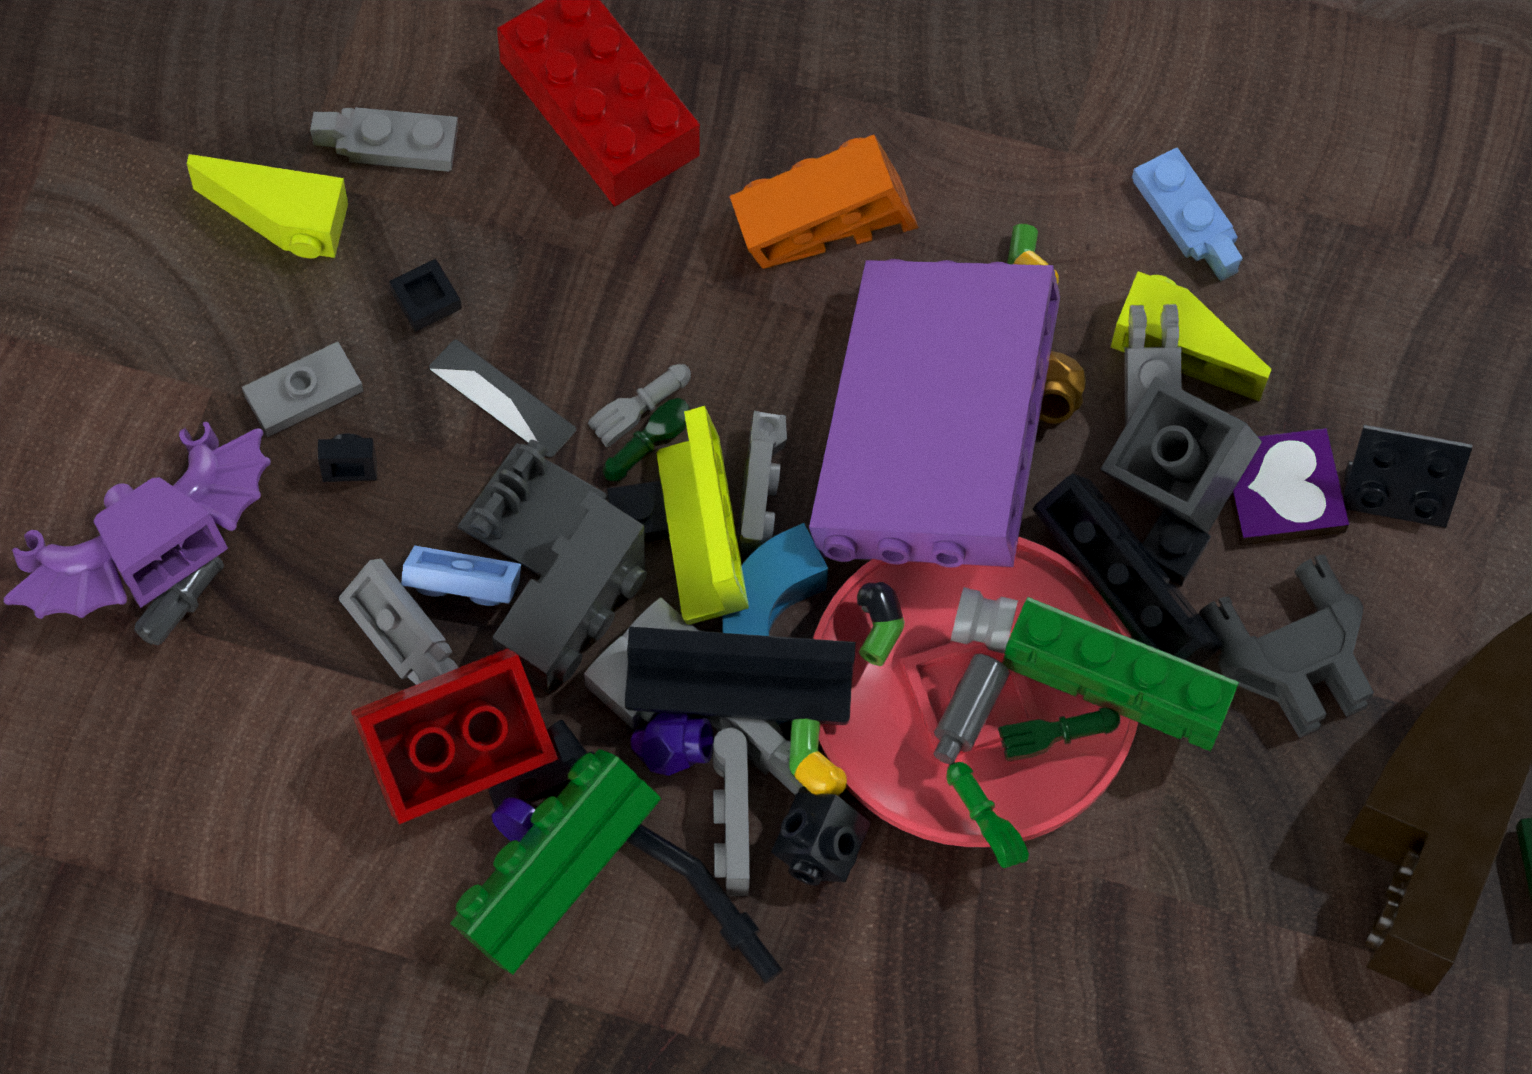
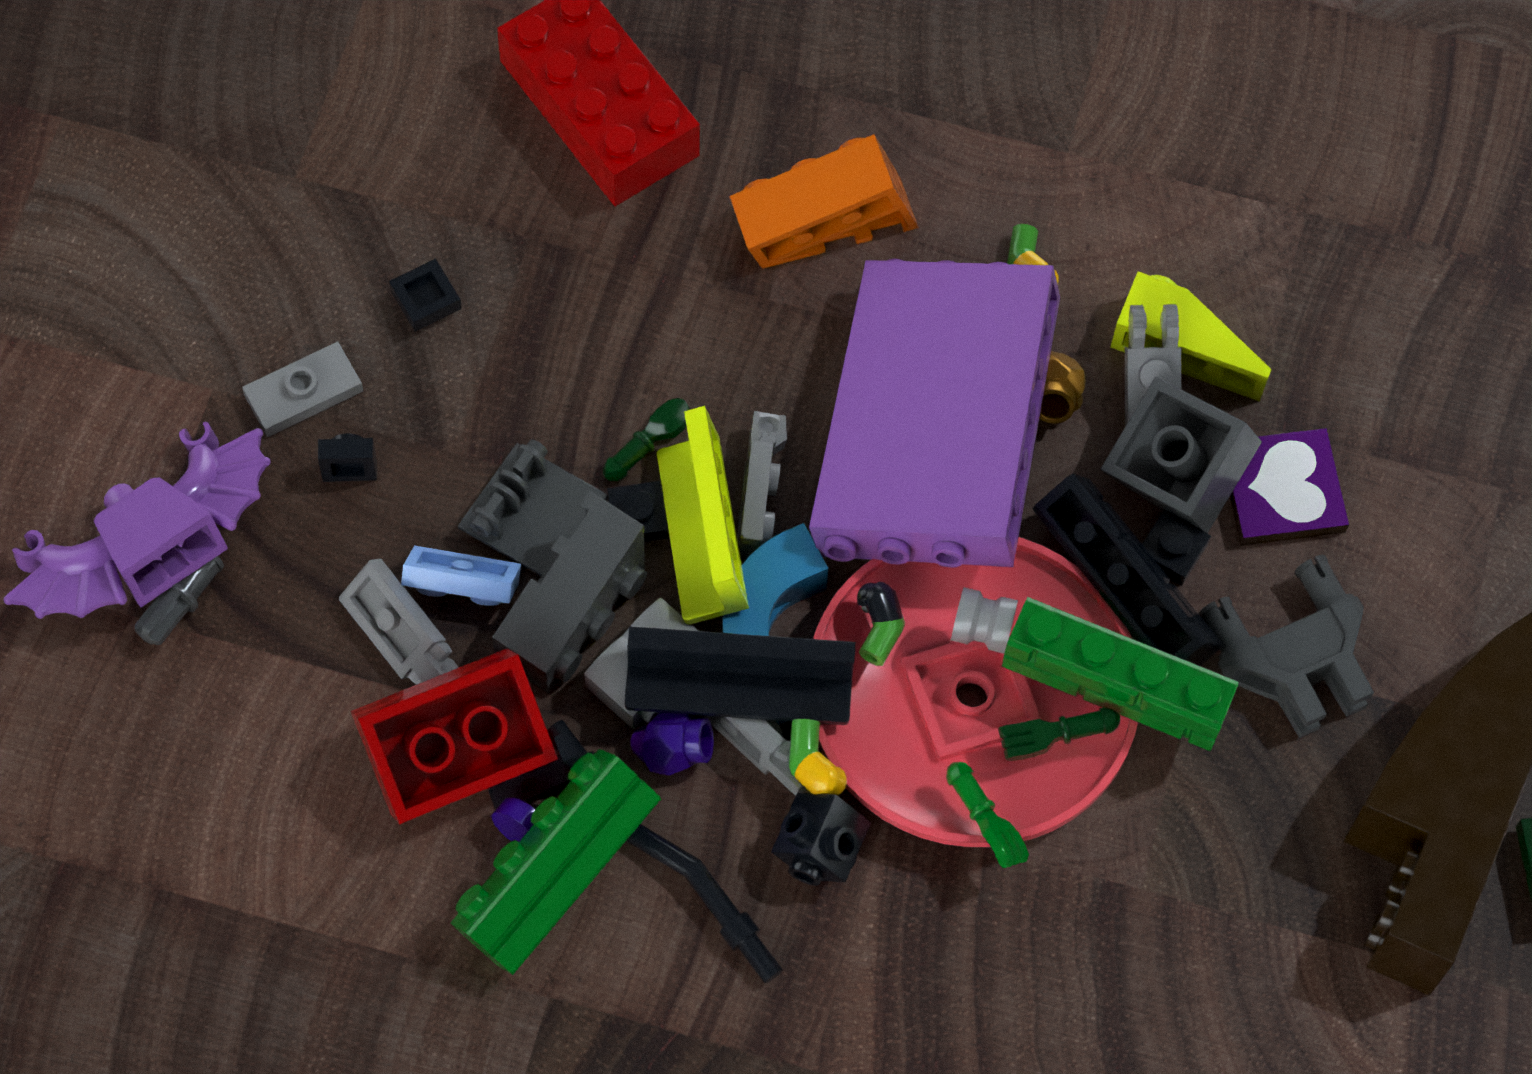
neon yellow slope [187,154,348,259] -> none
light grey hinge [310,107,458,172] -> none
dark grey sticker [429,339,576,458] -> none
light grey piece [588,364,691,447] -> none
light grey plate [713,728,750,896] -> none
dark grey cylinder [933,654,1010,764] -> none
light blue hinge [1132,147,1243,282] -> none
black hinge [1343,425,1472,528] -> none

